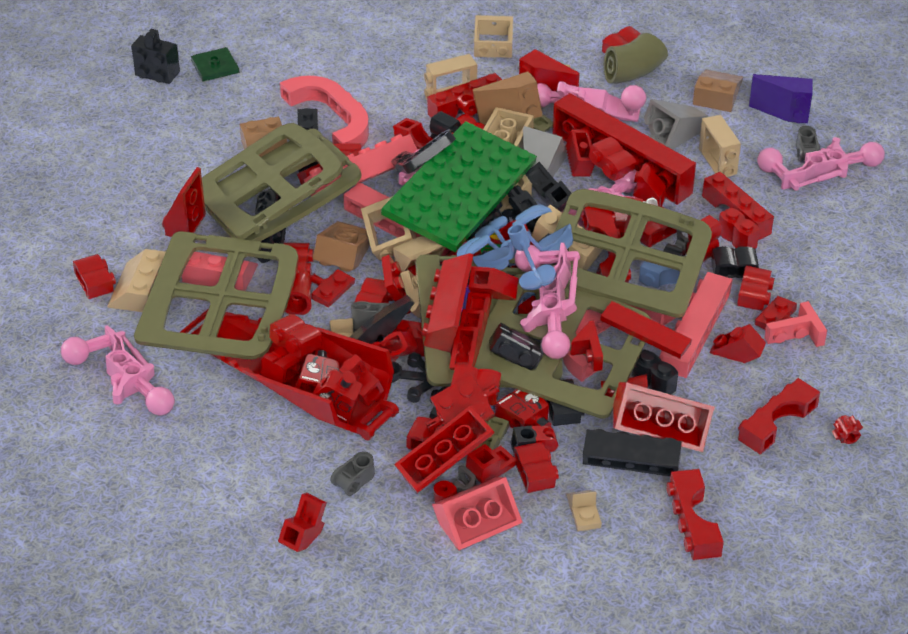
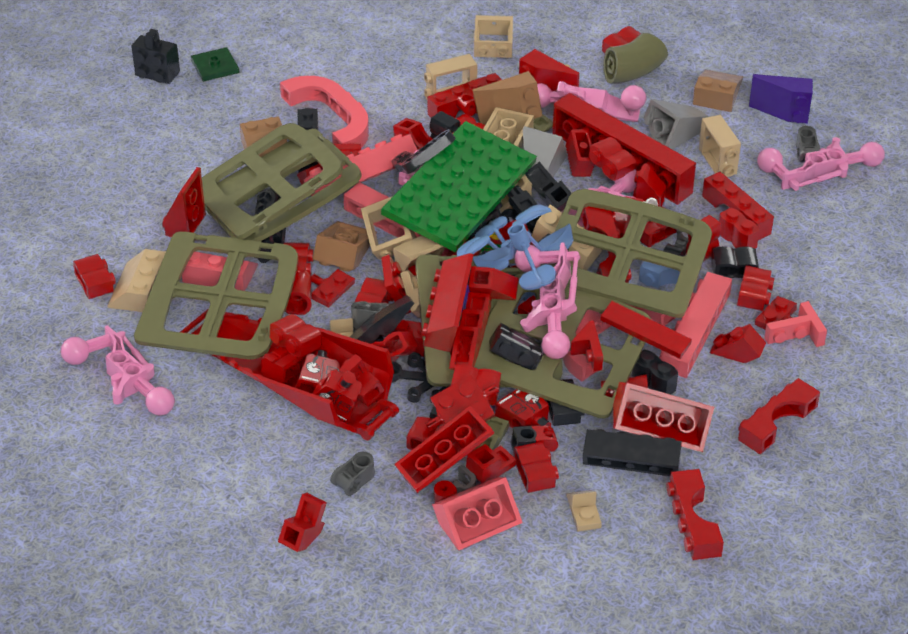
red gear [832,415,863,444] -> none

